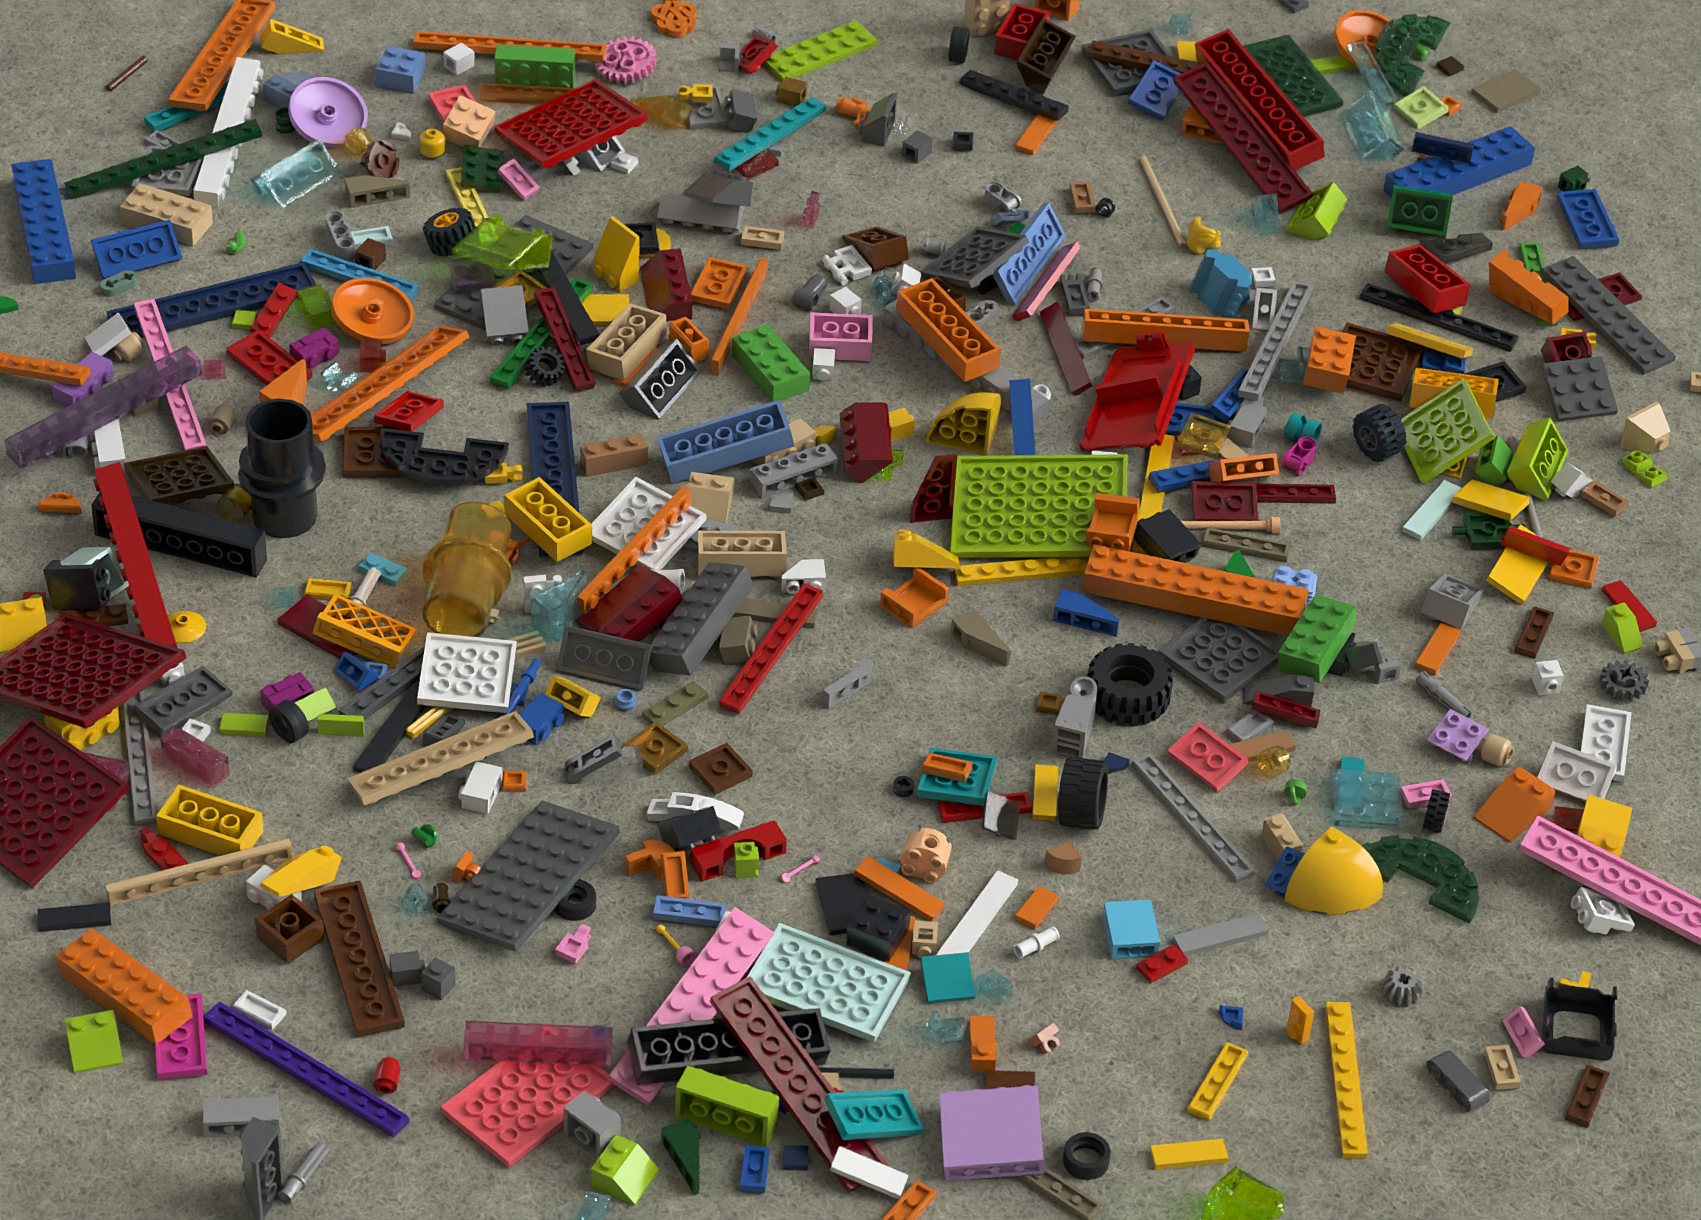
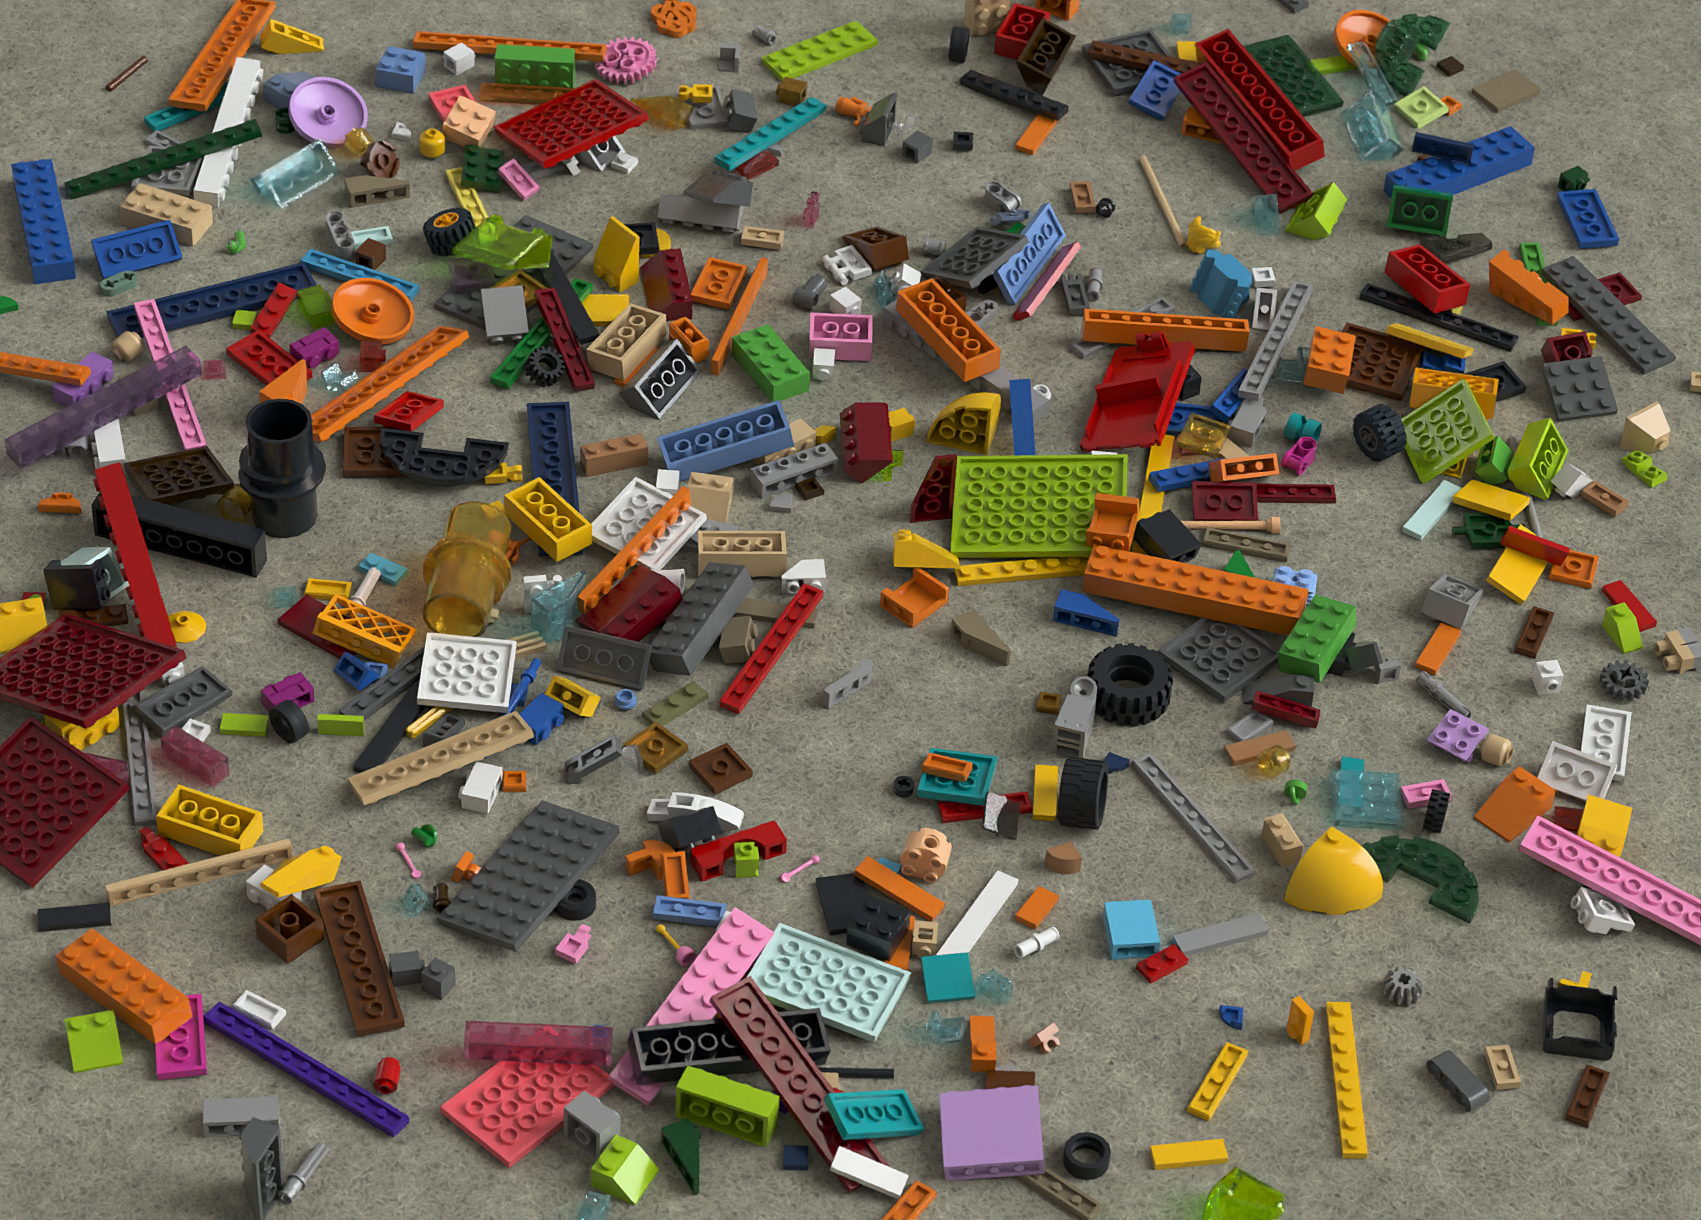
white tile [85,313,131,356] -> none
dark tan brick [208,403,235,434] -> none
lime tile [295,687,336,722] -> none
red plate [739,35,778,74] -> none
blue plate [740,1146,770,1193] -> none
tile [1040,302,1093,396] -> none
coral plate [1167,721,1249,792] -> none
blue hinge [1265,846,1305,897] -> none
orange slope [1500,181,1543,230] -> none
bright pink plate [1502,1006,1545,1058] -> none
none -> white brick [656,469,679,496]

